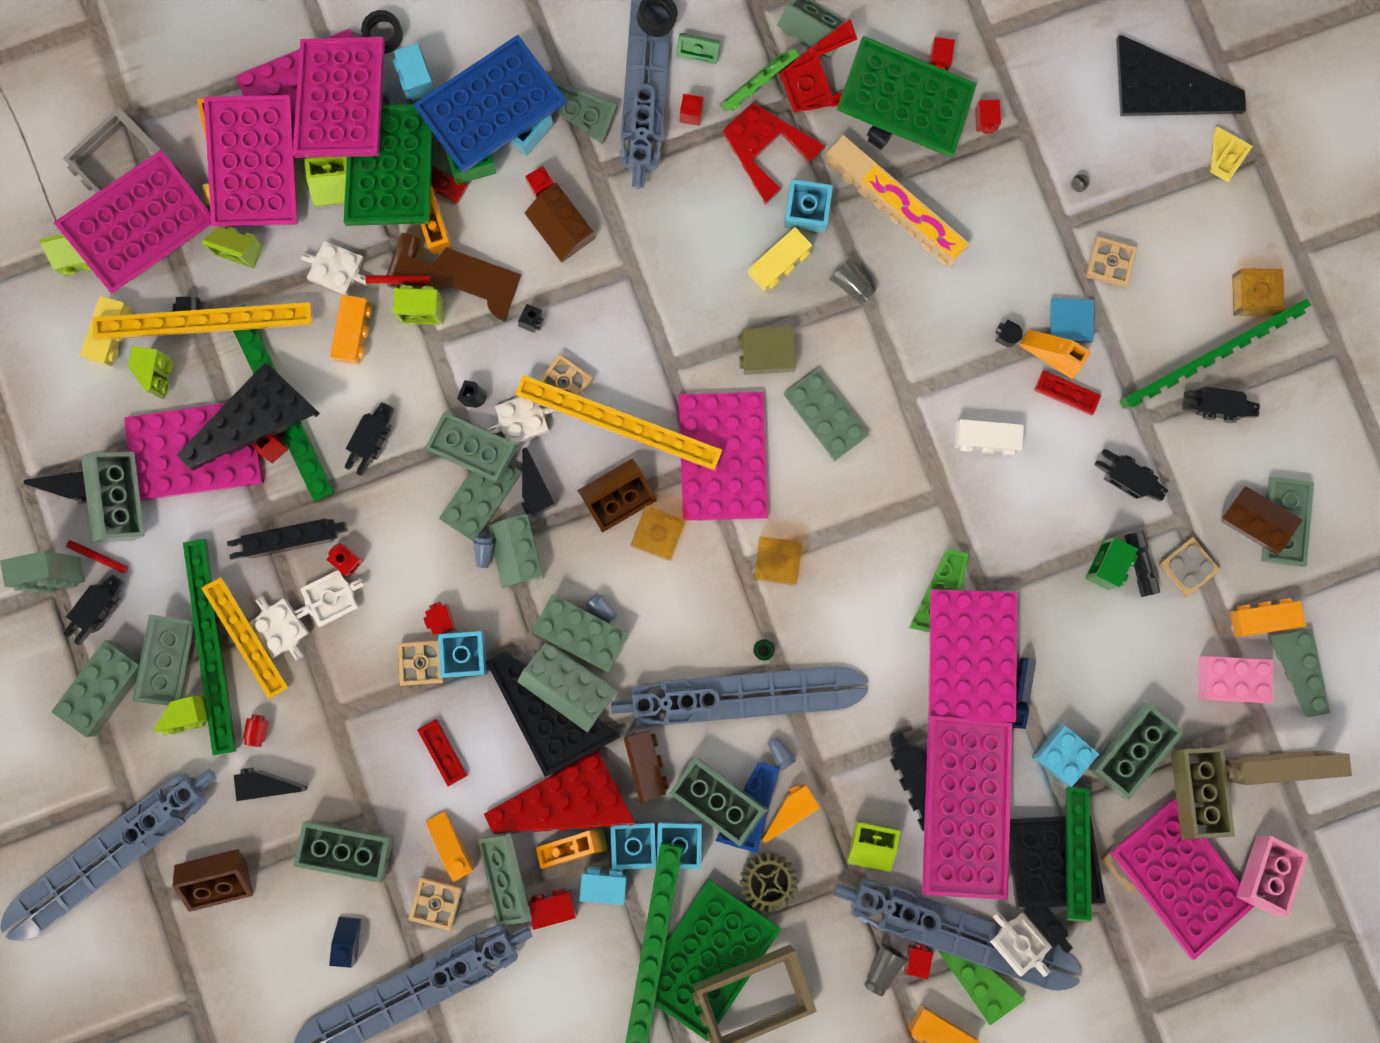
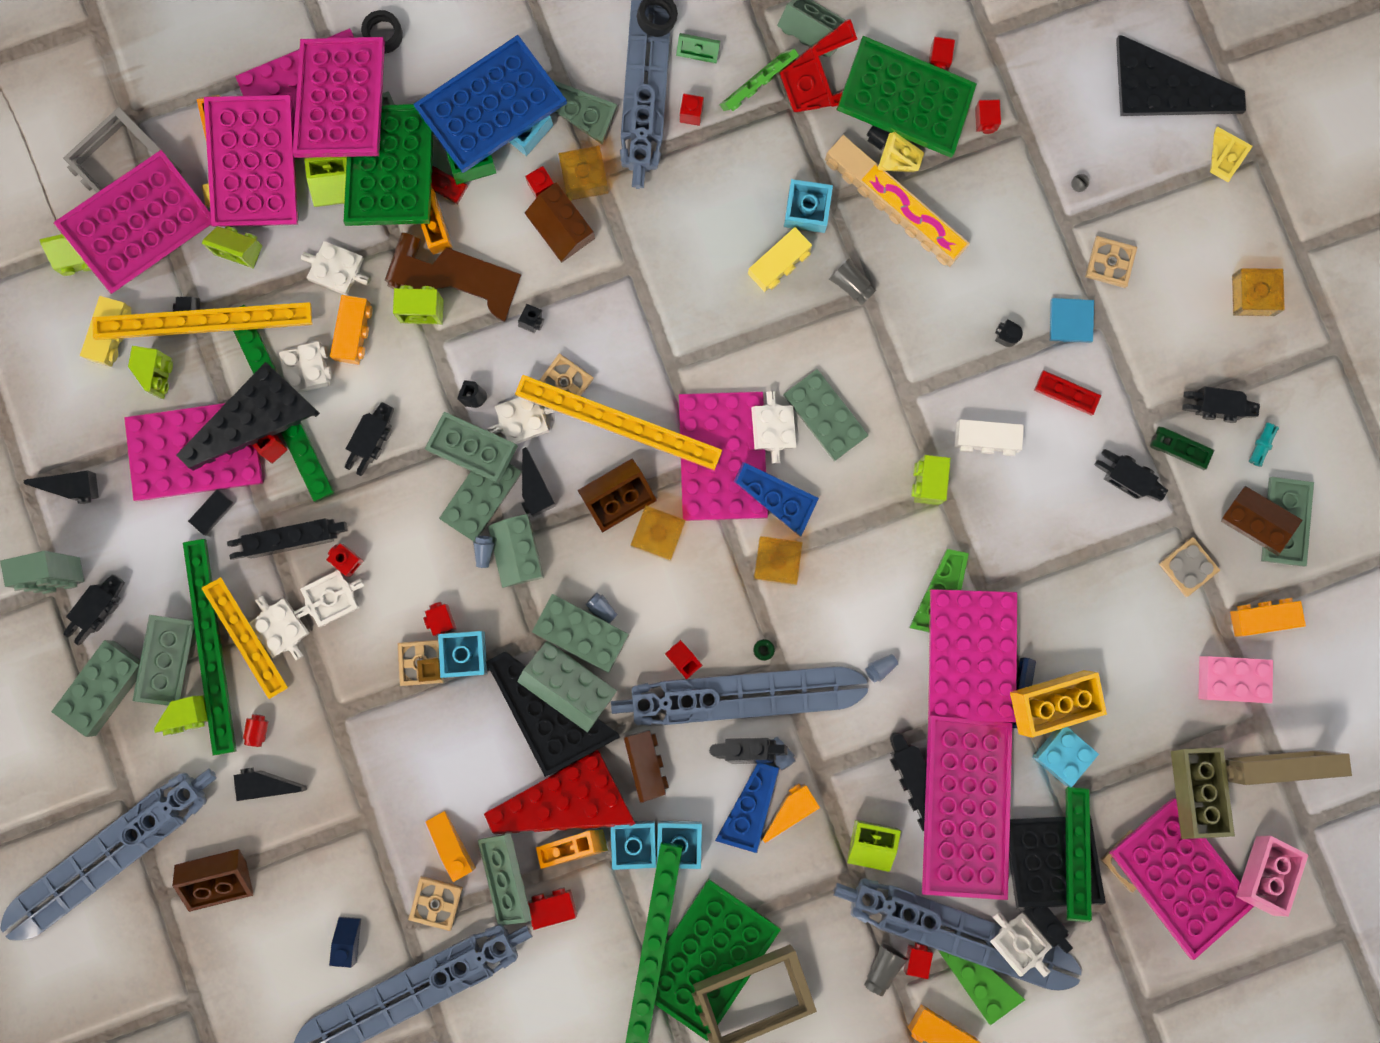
red bar [66,540,128,574] -> none
sand green brick [82,452,145,543] -> none
sand green brick [294,820,394,883] -> none
red bar [365,275,430,284] -> none
medium azure brick [393,43,435,103] -> none
red tile [417,719,468,787] -> none
medium azure brick [579,865,628,905] -> none
sand green brick [669,758,769,846] -> none
red wing [723,102,825,205] -> none
olive brick [738,326,796,375] -> none
olive gear [739,851,799,912] -> none
light orange slope [1019,329,1091,379] -> none
green brick [1085,537,1138,590] -> none
sand green brick [1089,703,1184,800] -> none
green plate [1119,298,1311,409] -> none
black axle [1124,531,1160,597] -> none
sand green wing [1267,629,1330,717] -> none
none -> black tile [188,490,234,536]
none -> white plate [279,342,332,392]
none -> pearl gold plate [417,658,442,682]
none -> clear yellow brick [558,145,609,201]
none -> red brick [665,640,703,679]
none -> black hinge [709,738,788,764]
none -> blue wing [734,462,819,537]
none -> white plate [751,391,796,464]
none -> sand blue cone [865,654,898,683]
none -> light yellow wing [878,132,924,172]
none -> lime brick [911,455,951,505]
none -> yellow brick [1010,670,1107,738]
none -> dark green plate [1150,427,1215,470]
none -> teal pin [1249,423,1279,467]

